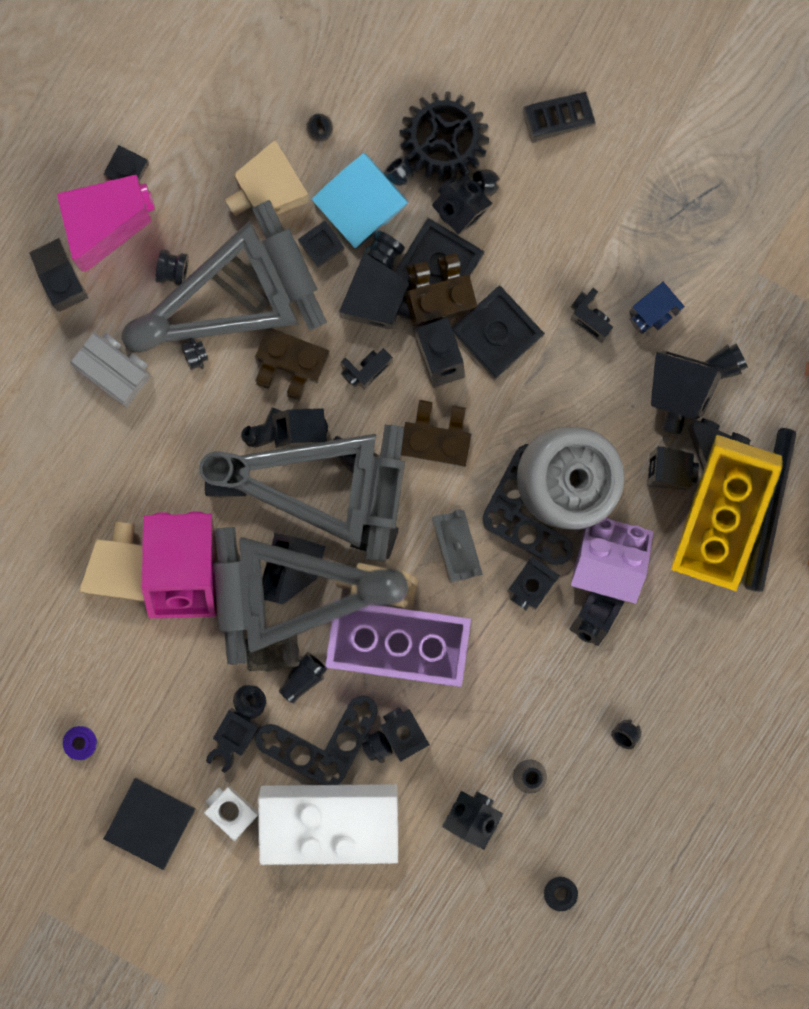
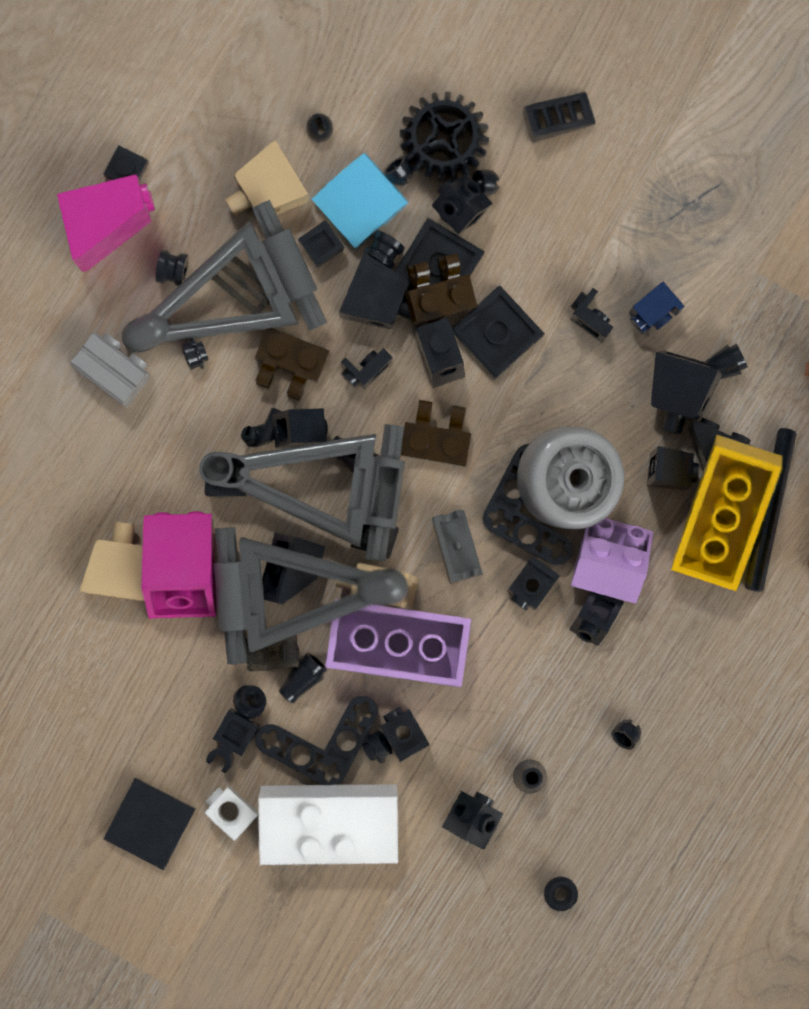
black slope [29,238,89,312] -> none
dark purple plate [63,726,97,760] -> none

